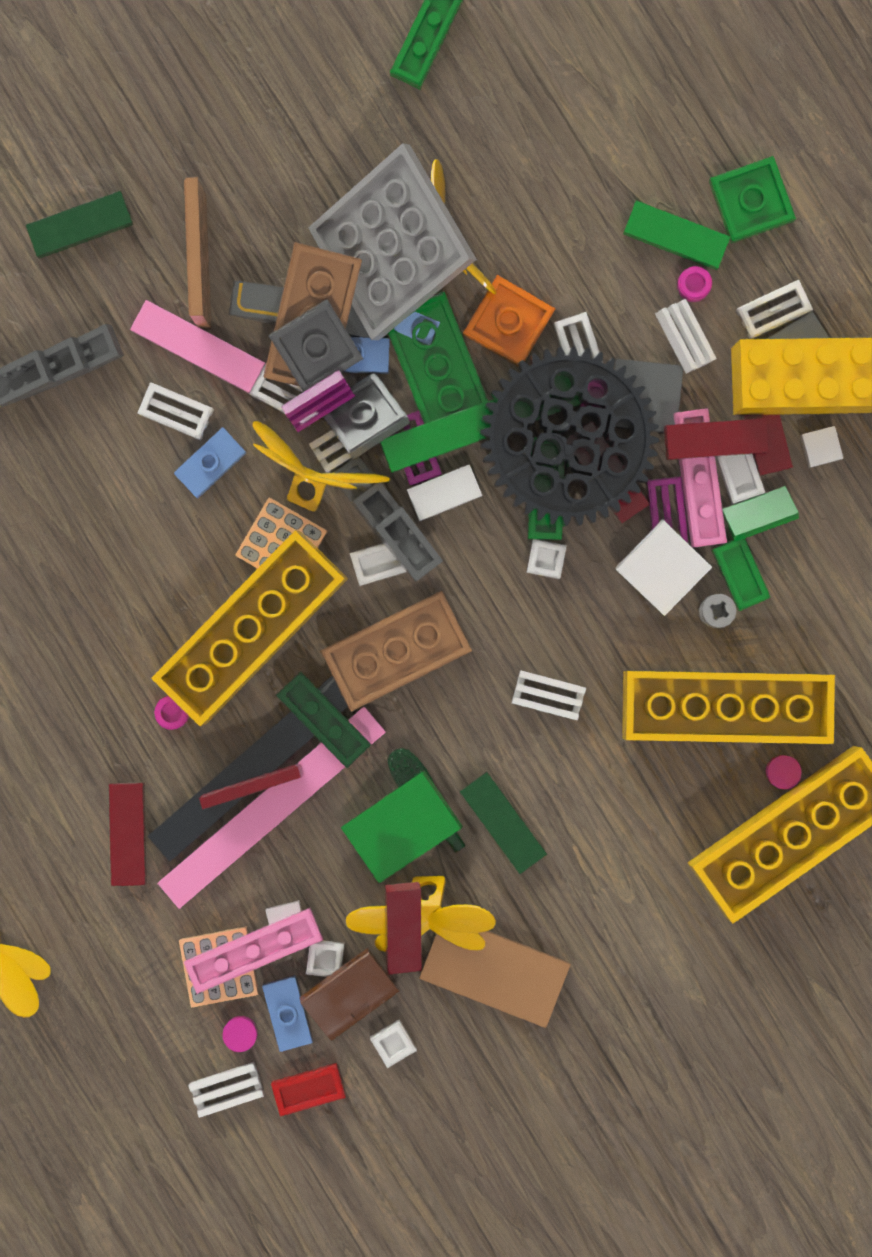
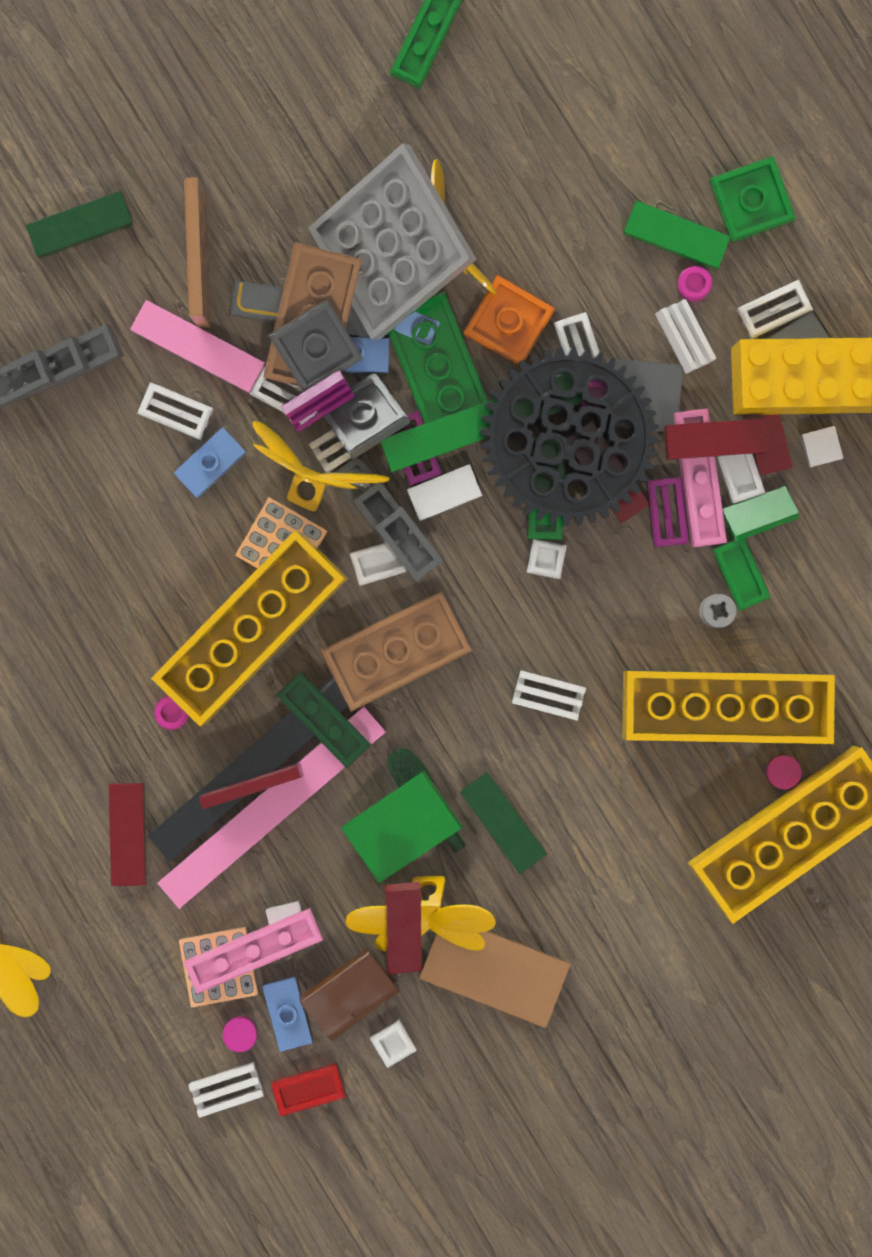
white tile [306,940,345,977] -> none
white tile [615,519,712,616] -> none

